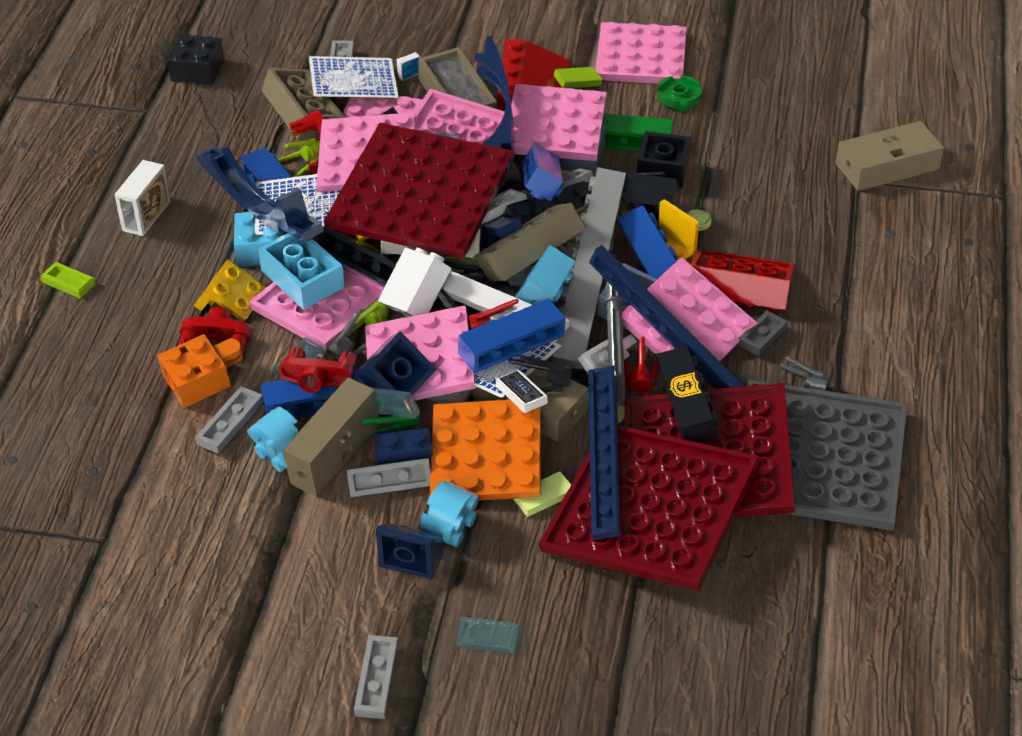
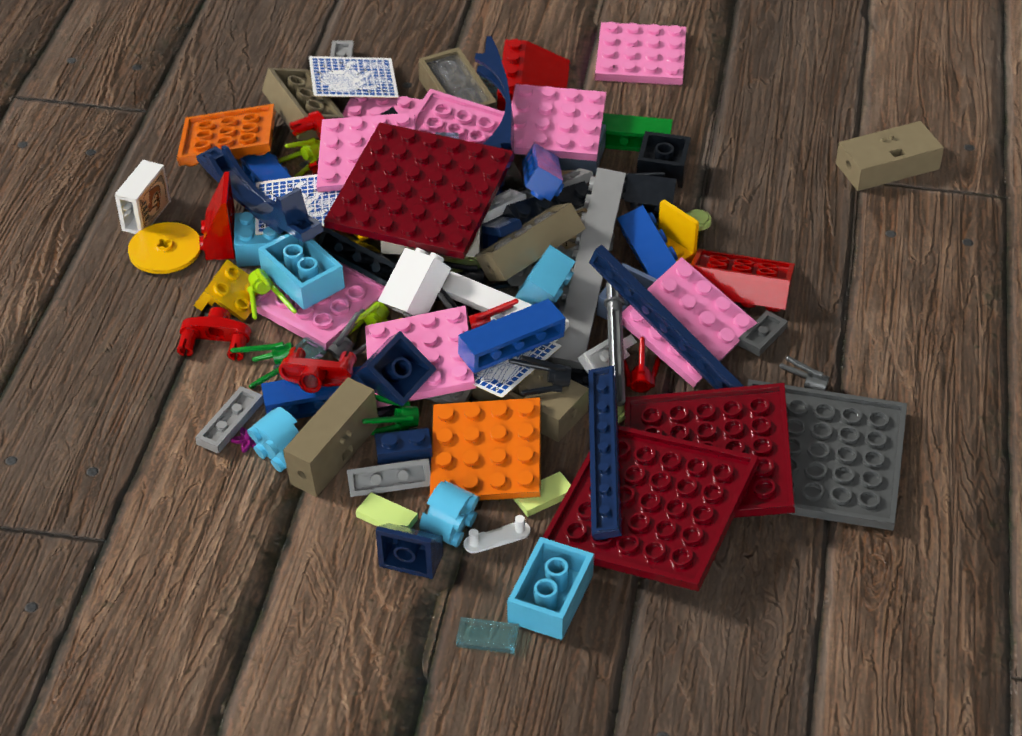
lime tile [40,262,96,299] -> none
orange brick [157,334,243,408] -> none
black brick [167,34,225,85] -> none
light grey plate [354,635,398,719] -> none
clear light blue tile [372,388,420,419] -> none
tile [397,52,420,81] -> none
tile [496,369,548,413] -> none
lime tile [553,67,603,88] -> none
black brick [656,346,719,443] -> none
green plate [657,75,702,113] -> none
none -> yellow piece [128,222,201,274]
none -> orange plate [177,104,276,166]
none -> red slope [199,172,236,260]
none -> green plant [230,342,294,389]
none -> magenta plant [231,427,256,453]
none -> lime plant [247,268,297,320]
none -> yellowish green tile [356,493,418,528]
none -> white piece [463,515,530,553]
none -> medium azure brick [507,537,594,640]

